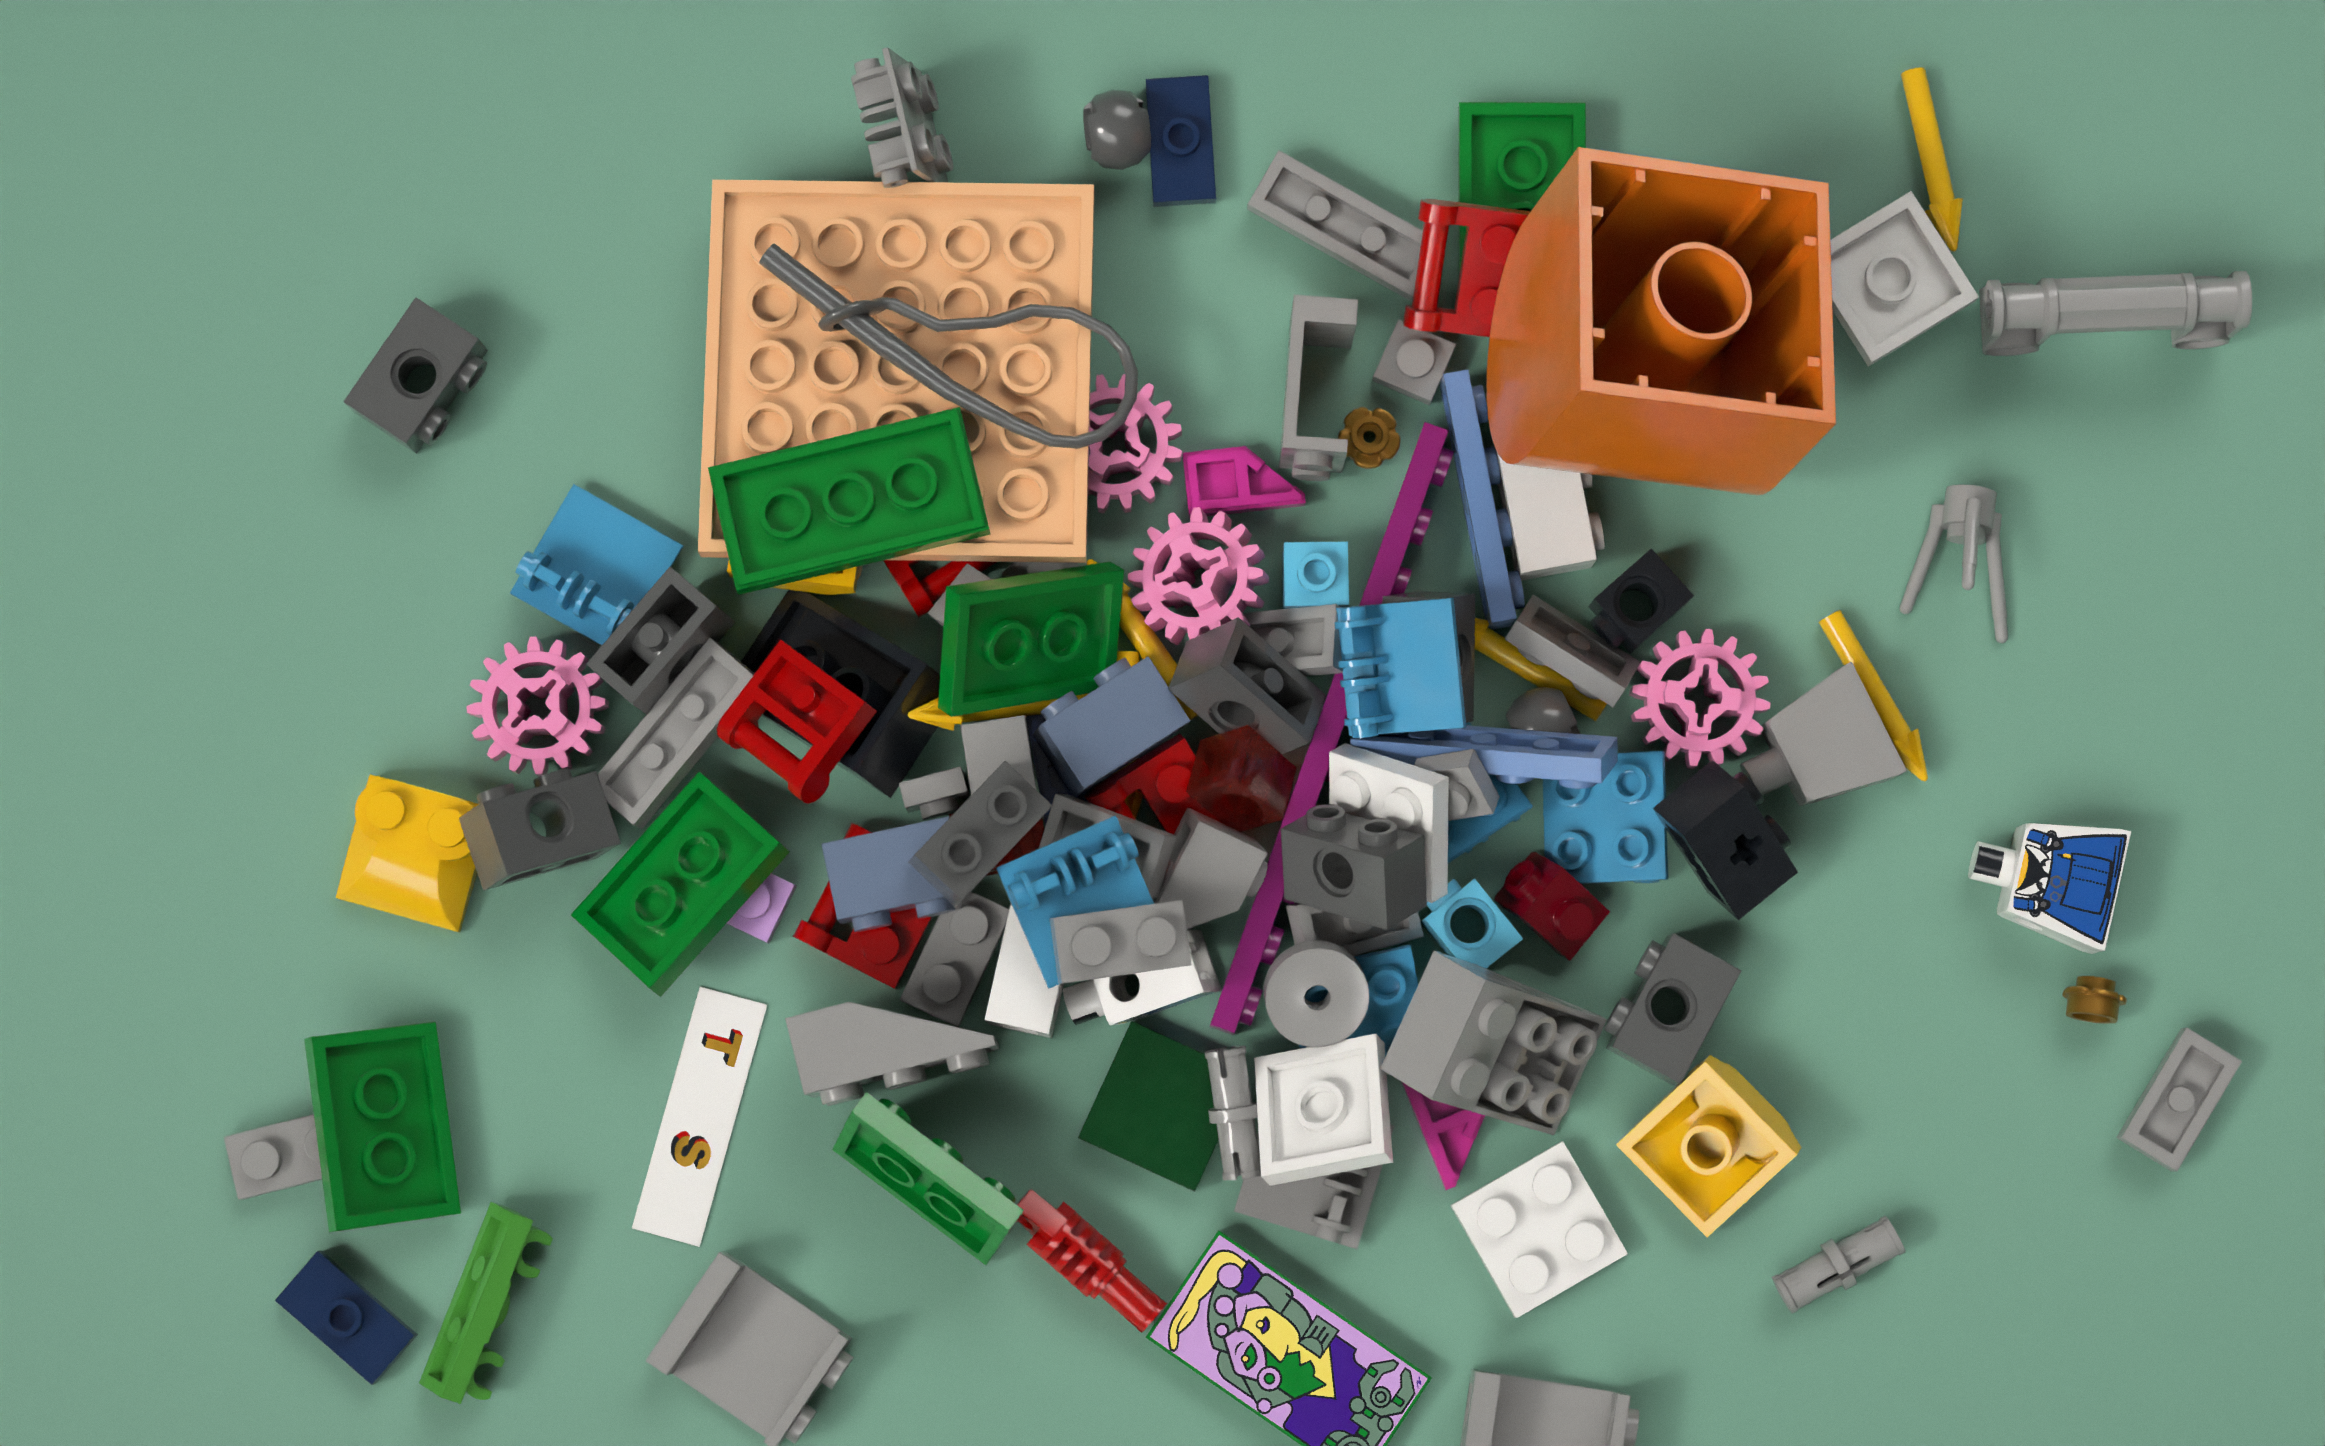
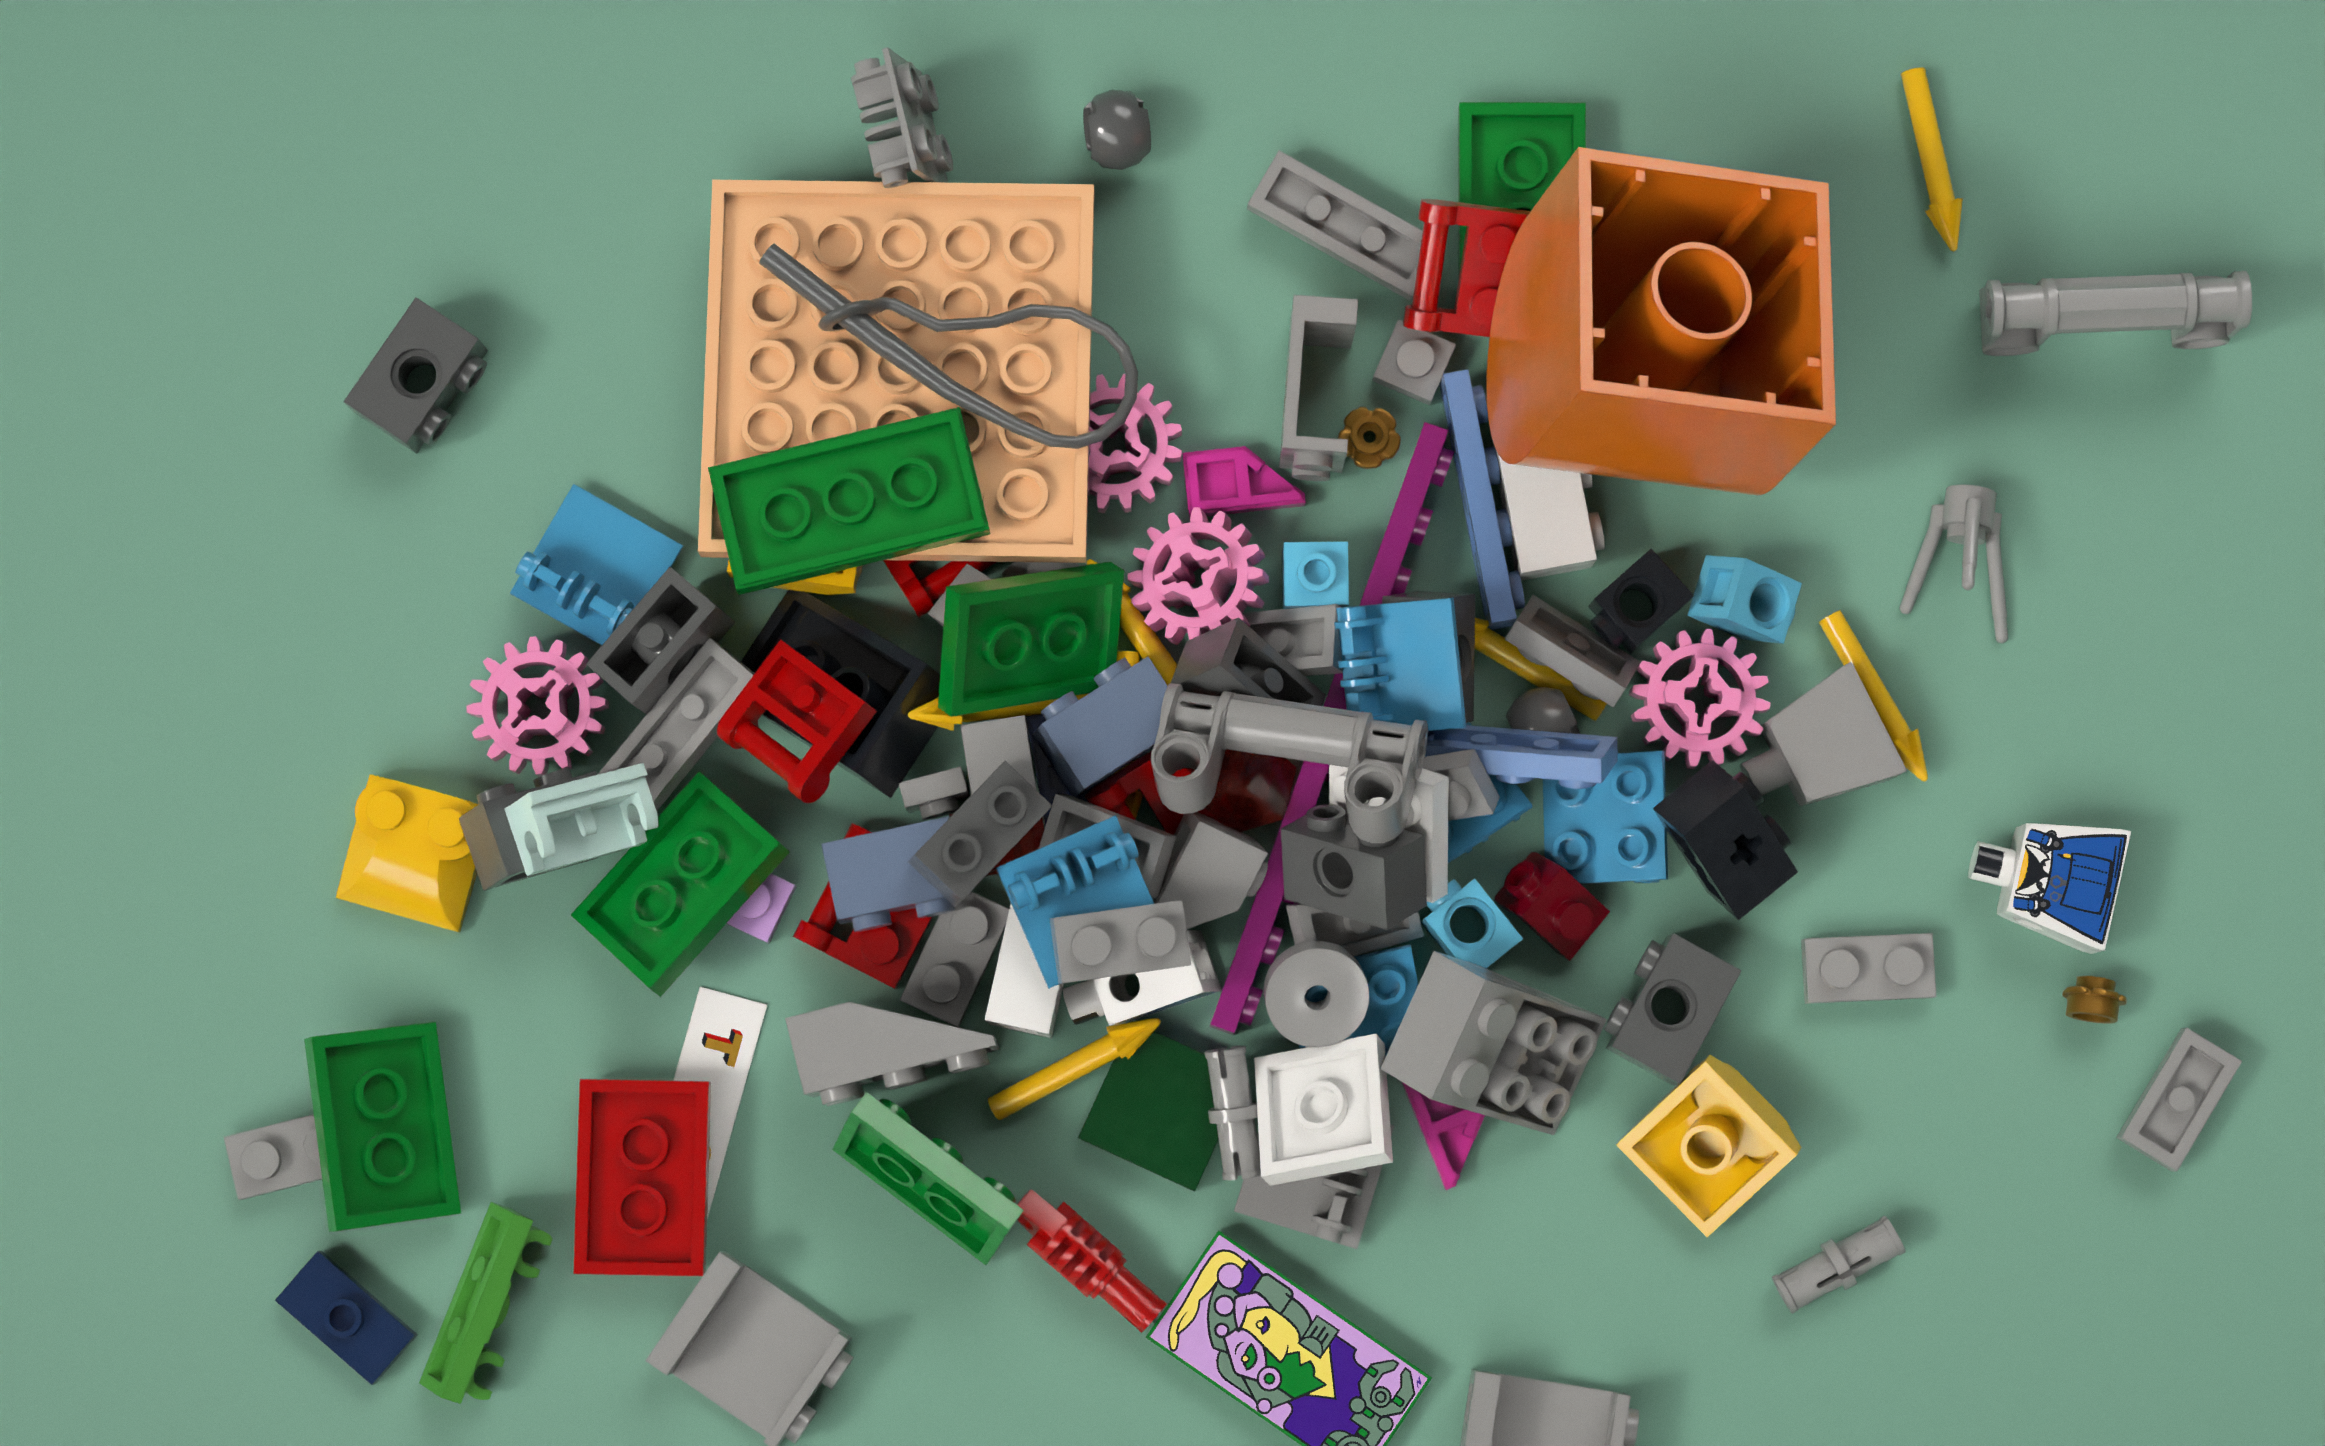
dark blue plate [1146,75,1216,207] -> none
white plate [1450,1141,1628,1318] -> none
white plate [1830,191,1979,367] -> none
none -> light aqua hinge [505,763,658,876]
none -> red plate [573,1079,711,1276]
none -> yellow piece [988,1018,1161,1120]
none -> light grey piece [1151,683,1428,843]
none -> medium azure brick [1687,555,1802,644]
none -> light grey plate [1801,933,1936,1004]

